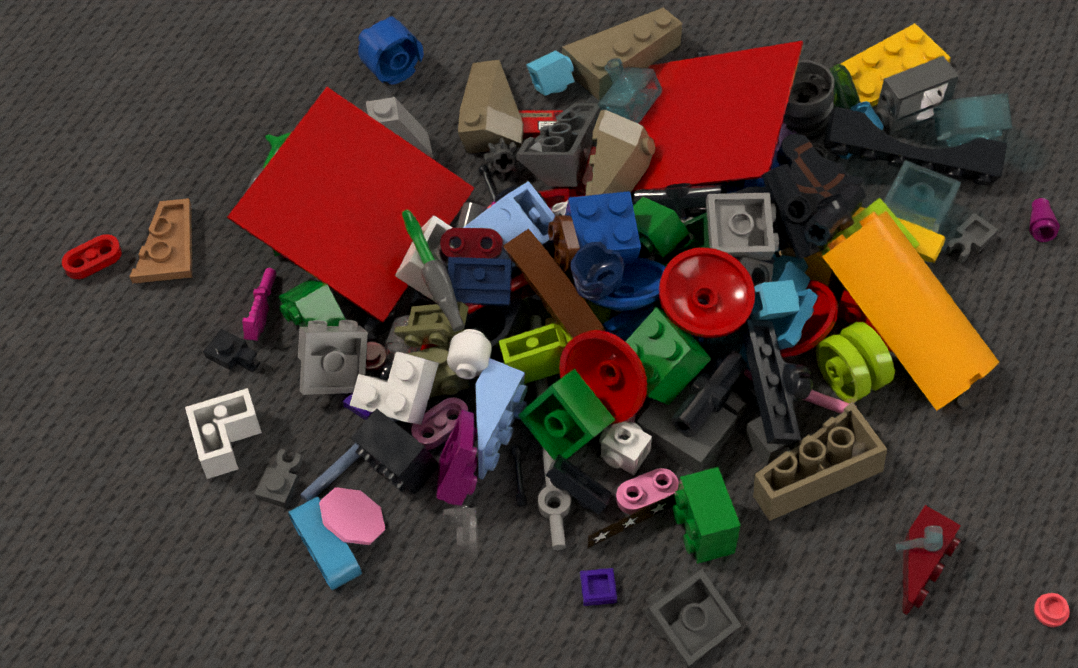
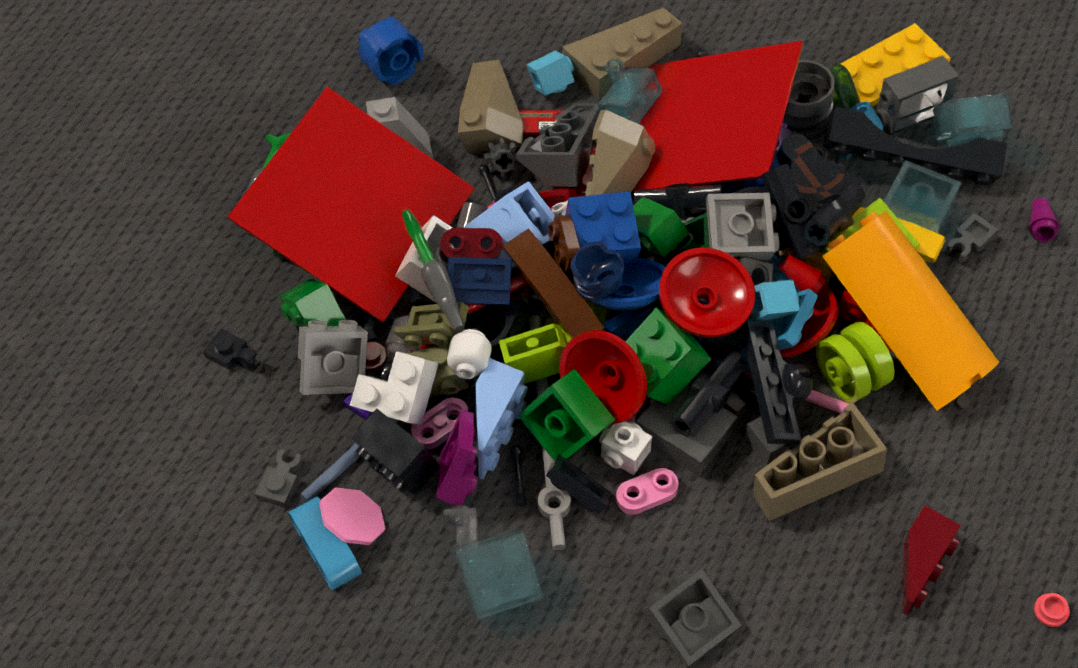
red plate [62,234,122,279] -> none
medium nougat wing [130,198,192,284] -> none
white brick [185,388,262,479] -> none
dark pink piece [242,268,277,341] -> none
dark purple tile [580,568,617,606] -> none
dark brown sticker [588,493,676,548] -> none
green brick [673,467,741,564] -> none
clear light blue hand [895,526,943,552] -> none
none -> clear light blue brick [454,529,543,620]
none -> red cone [778,254,826,294]

